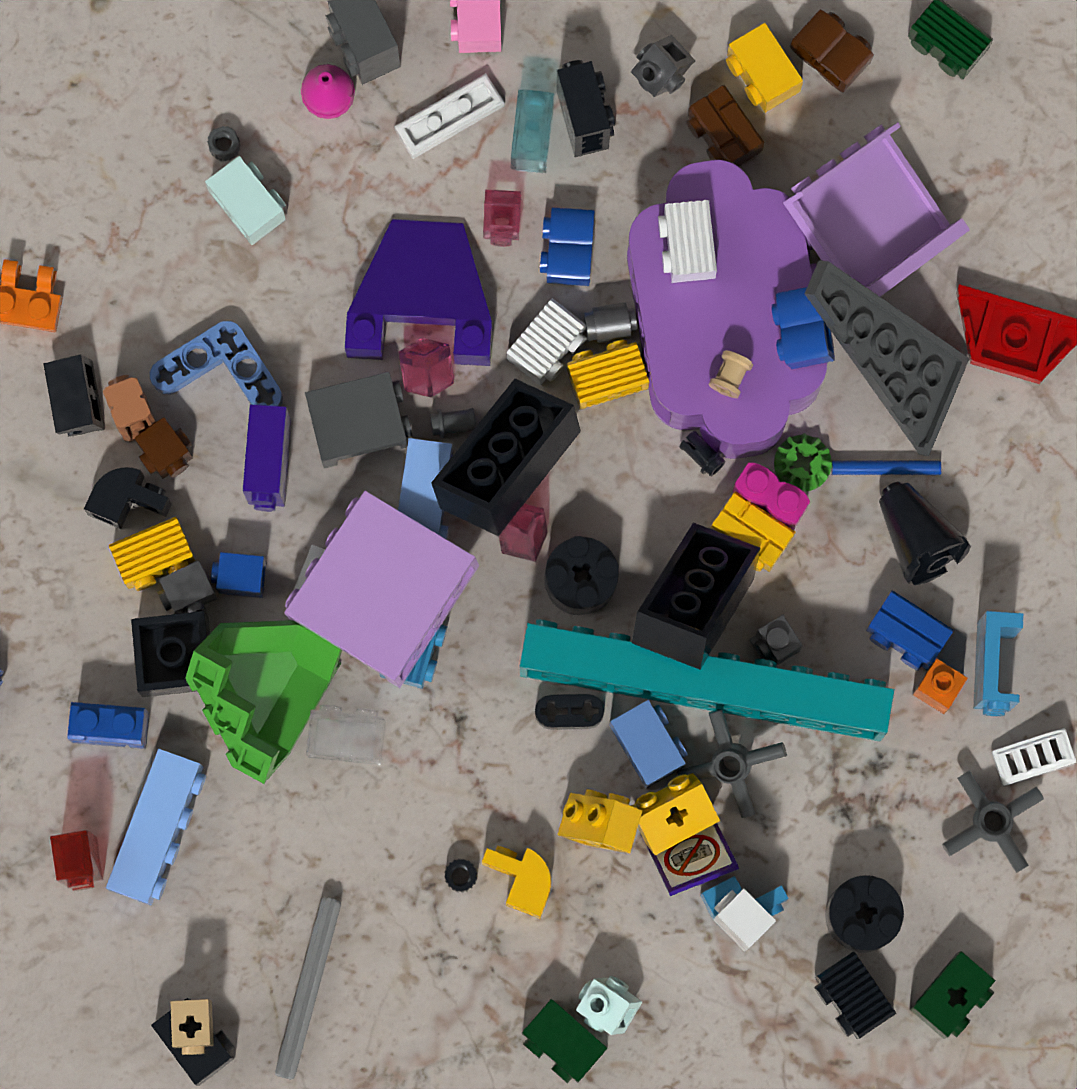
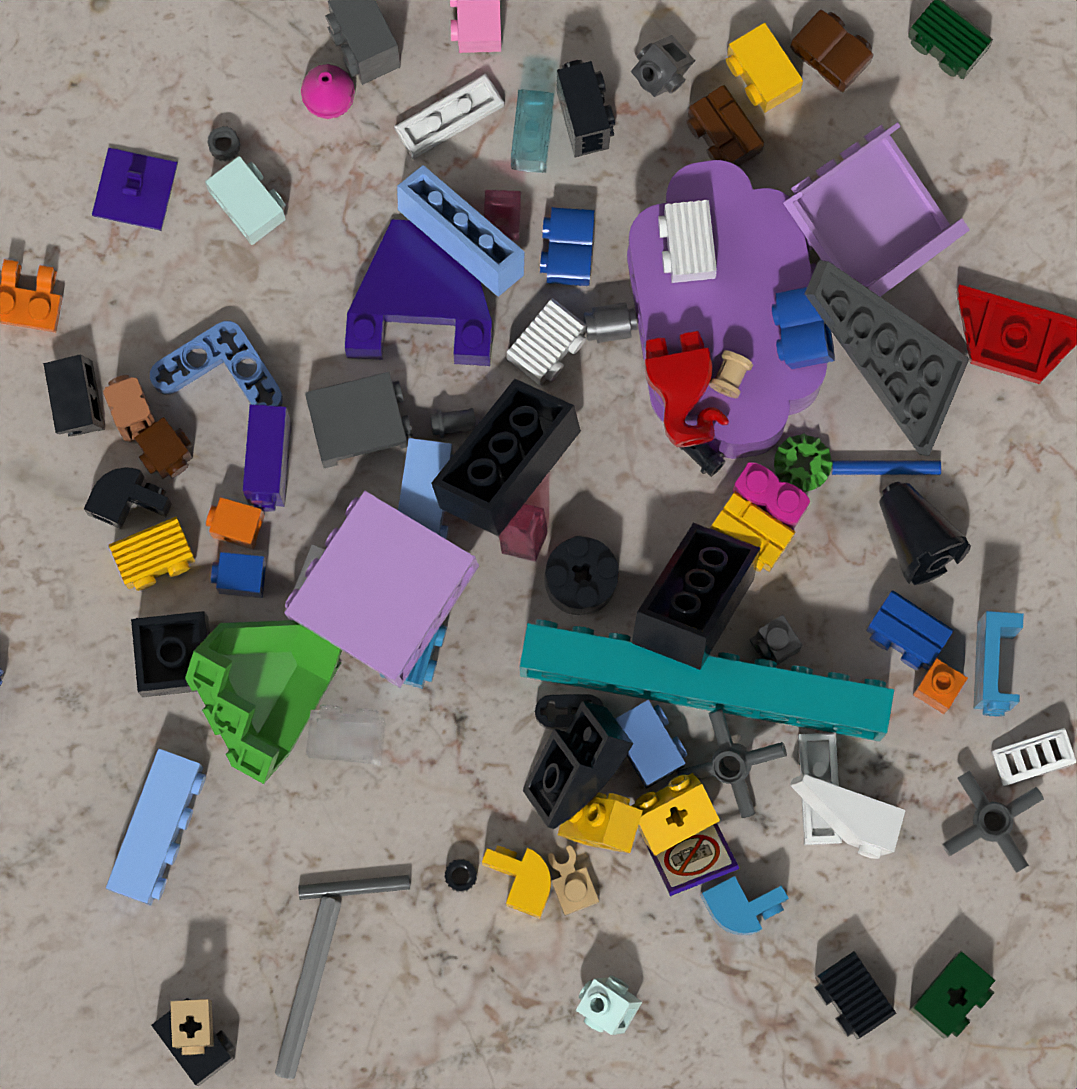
clear red brick [50,830,103,891] -> none
blue brick [67,702,149,749] -> none
flat silver brick [157,560,218,614] -> none
clear pink panel [399,338,454,397] -> none
dark green brick [522,999,608,1084] -> none
yellow brick [567,340,649,410] -> none
white brick [713,889,776,952] -> none
black brick [825,875,904,953] -> none
none -> dark purple piece [92,148,178,231]
none -> orange brick [206,497,265,550]
none -> dark grey bar [298,875,410,900]
none -> light blue brick [397,165,525,297]
none -> black slope [523,701,633,829]
none -> tan plate [548,846,599,916]
none -> red hips [644,331,729,447]
none -> white slope [790,774,905,859]
none -> white tile [798,733,842,845]

